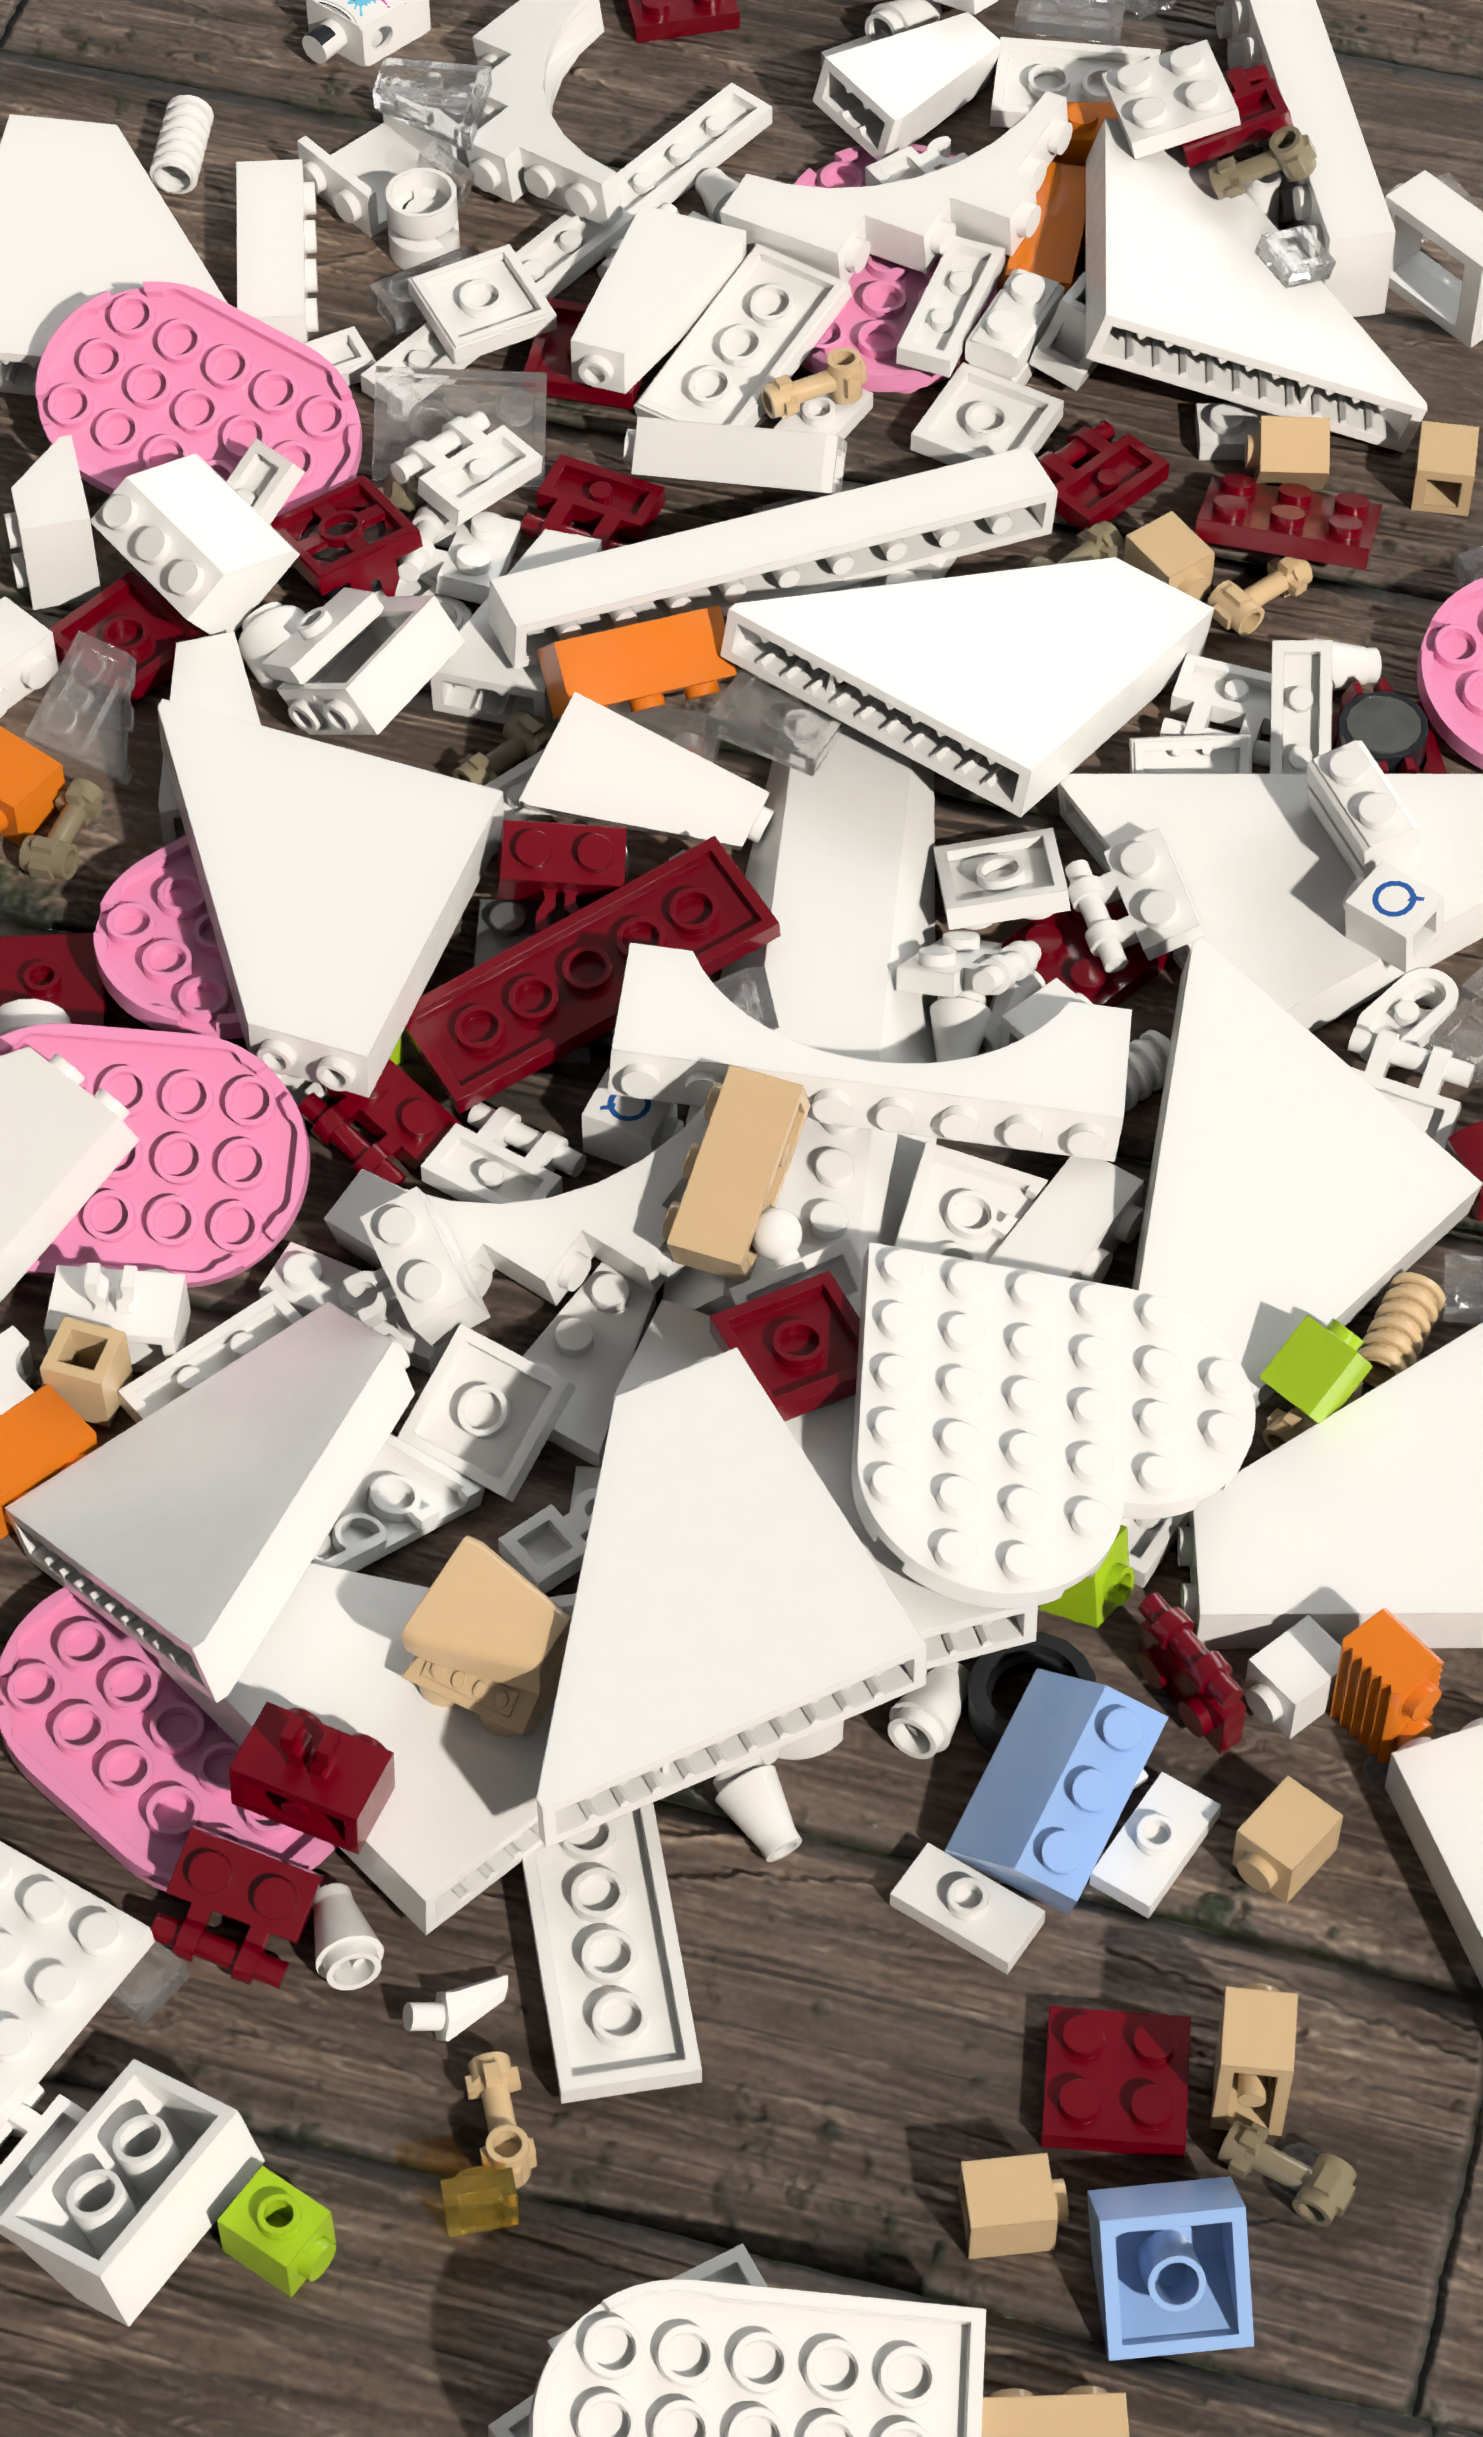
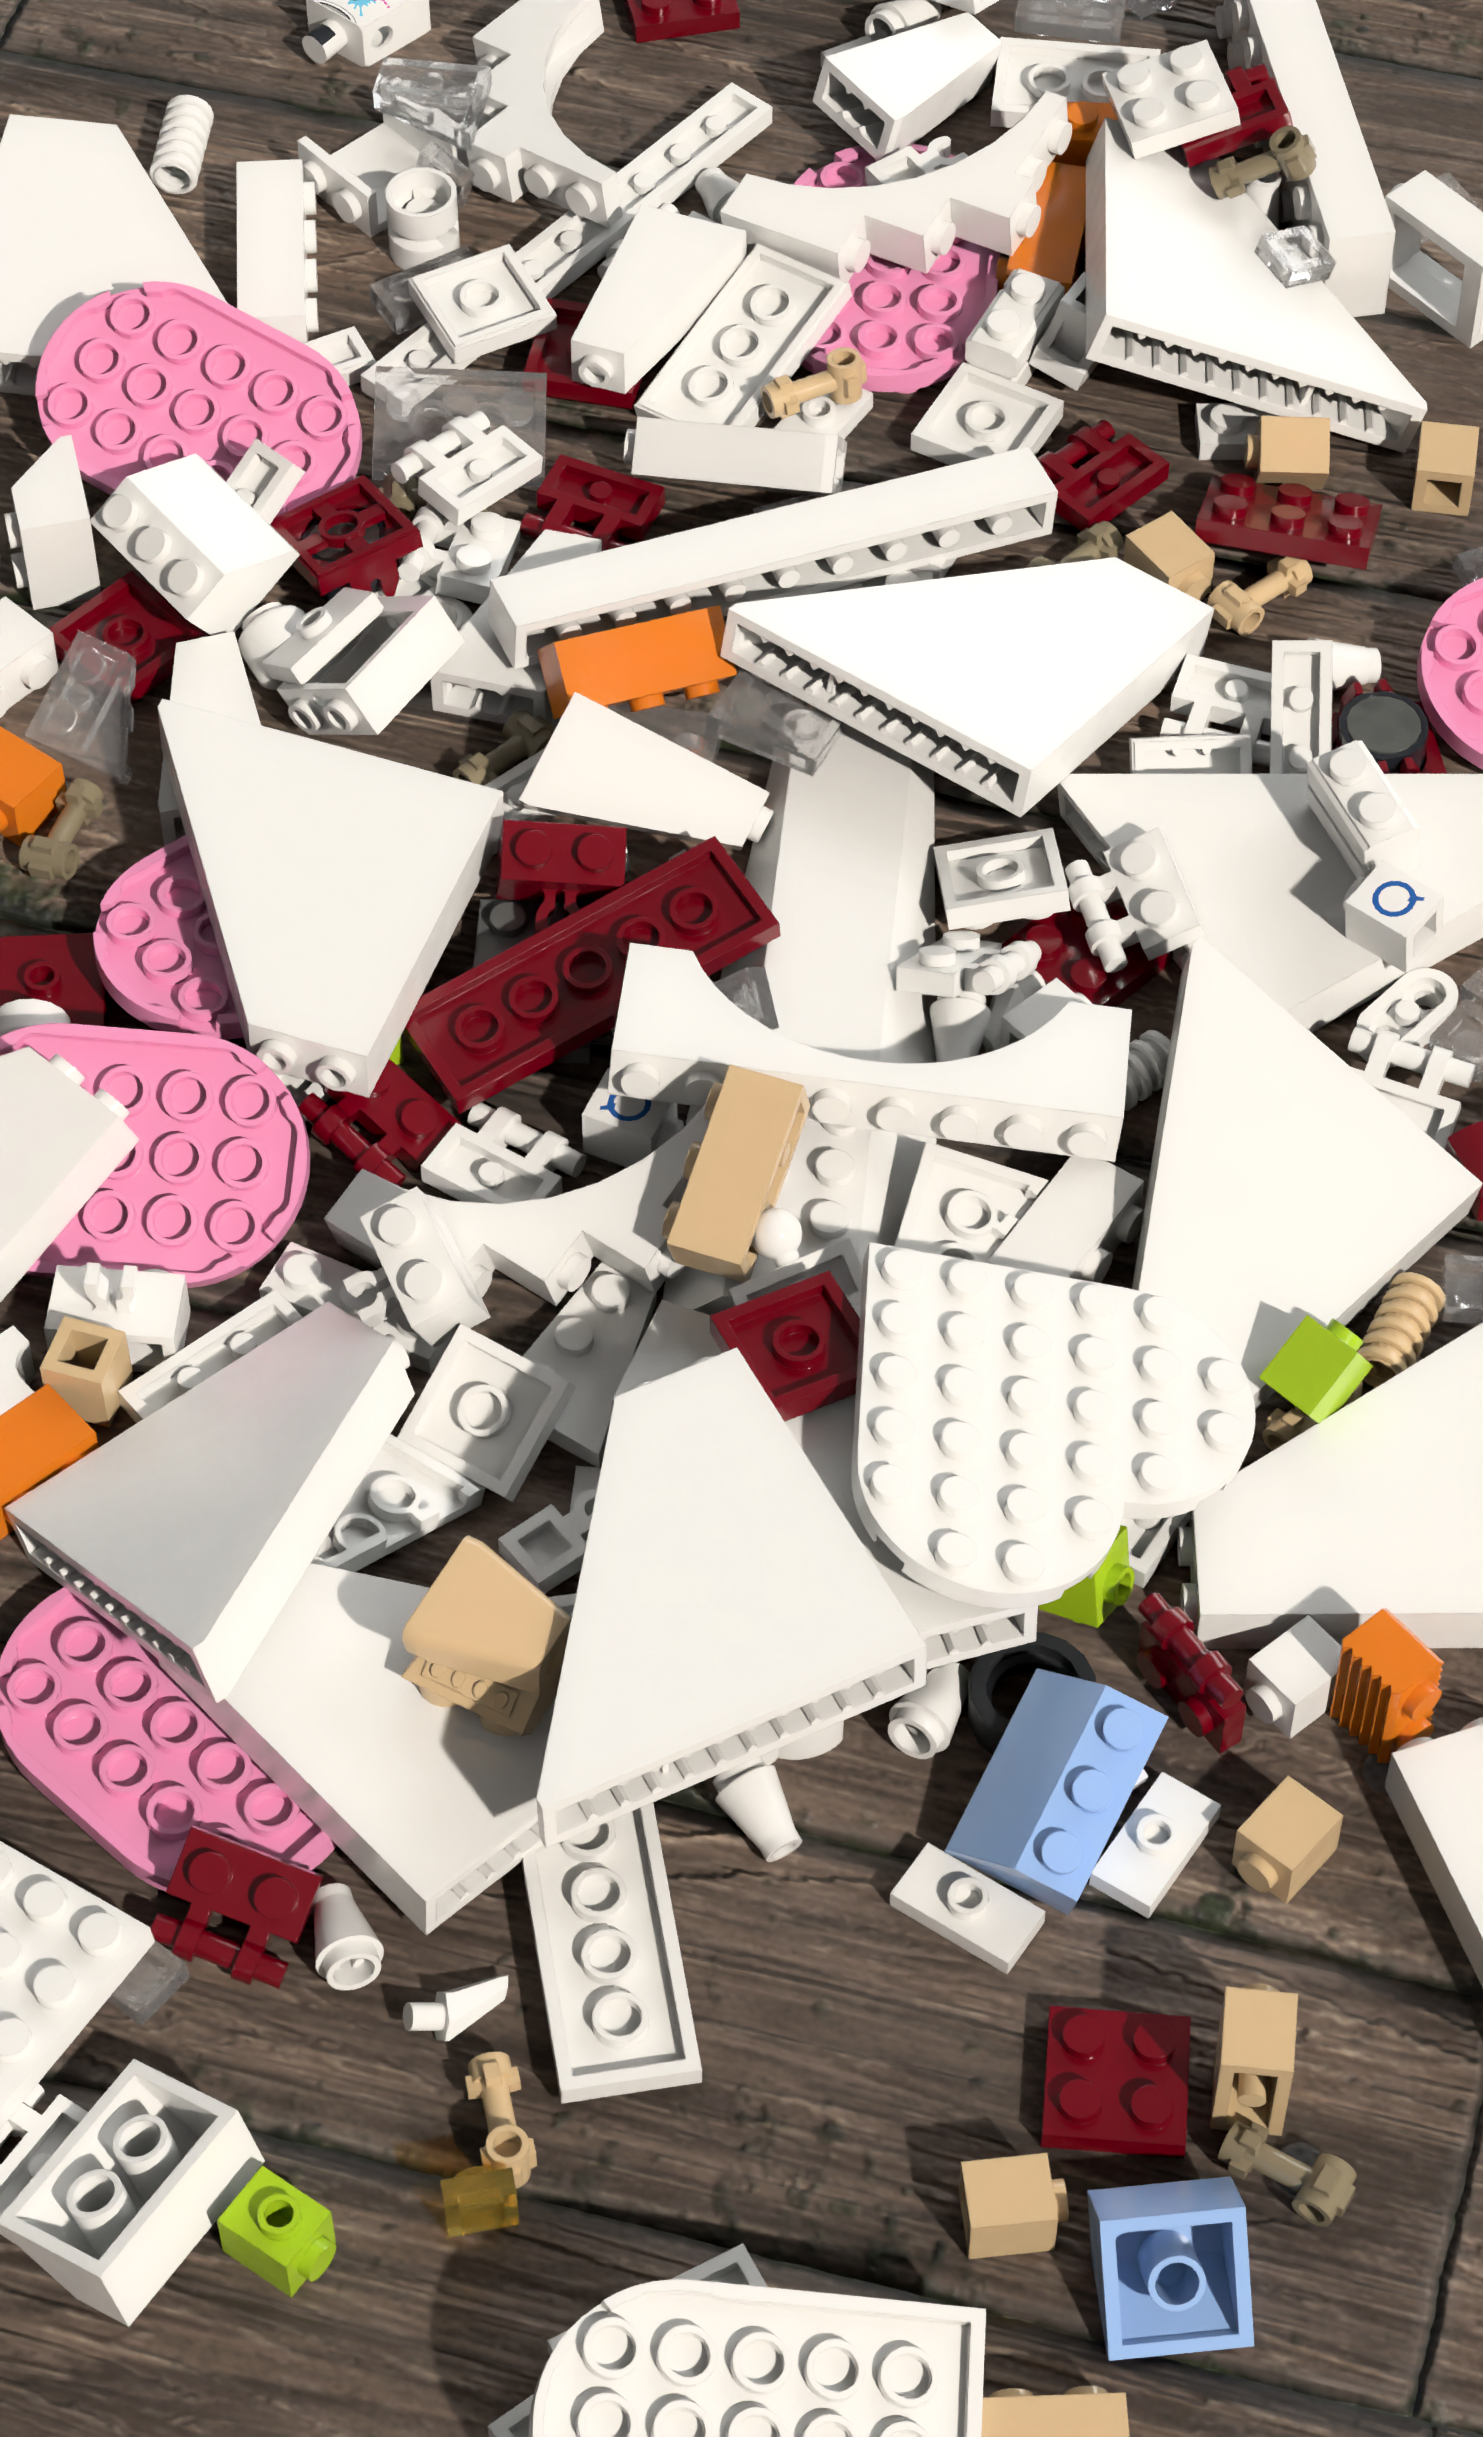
dark red brick [229,1701,395,1855] -> none
white plate [896,236,1006,377] -> none

